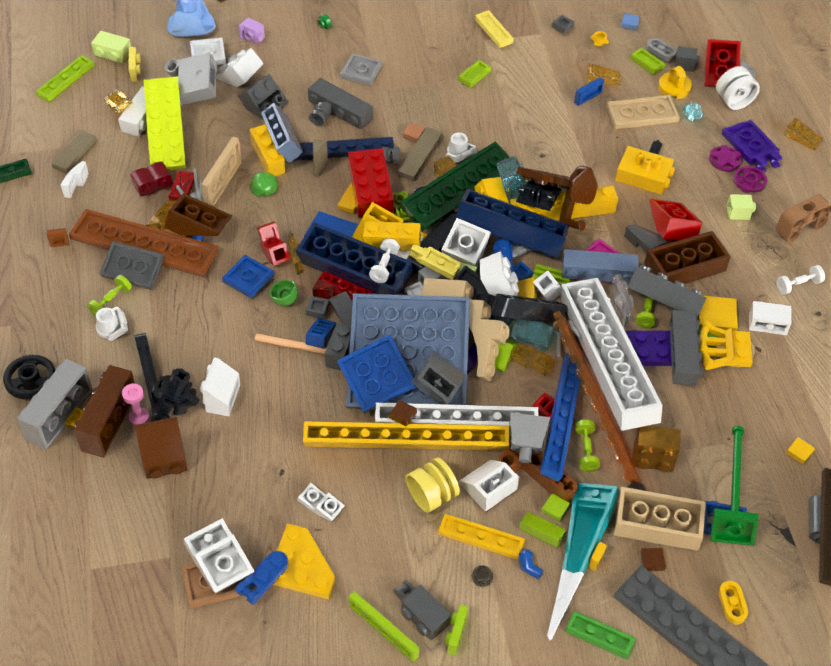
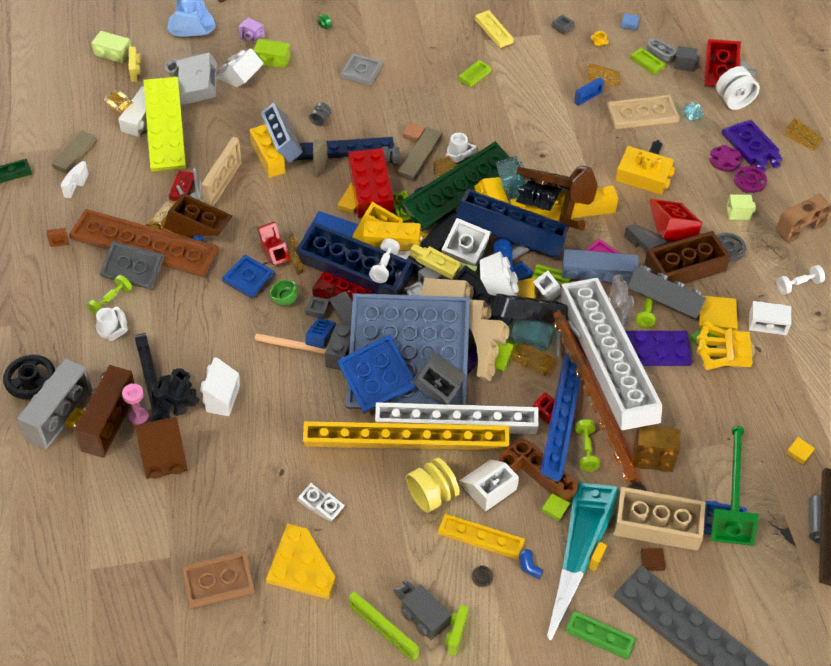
lime tile [35,55,95,103] -> none
dark red brick [130,162,173,196] -> none
white slope [184,518,254,593] -> none
white plate [190,38,226,65] -> none
blue plate [235,551,288,605] -> none
dark grey slope [238,74,288,120] -> none
bright green hair [250,172,278,197] -> none
dark grey brick [308,78,373,129] -> none
reddish brown tile [389,400,417,426] -> none
light grey torso [509,413,550,463] -> none
lime slope [519,512,566,548] -> none
yellow tile [658,66,692,99] -> none
dark grey brick [669,310,703,385] -> none
yellow plate [718,581,748,625] -> none
none -> lime brick [253,38,290,69]
none -> dark grey wheel [716,233,746,261]

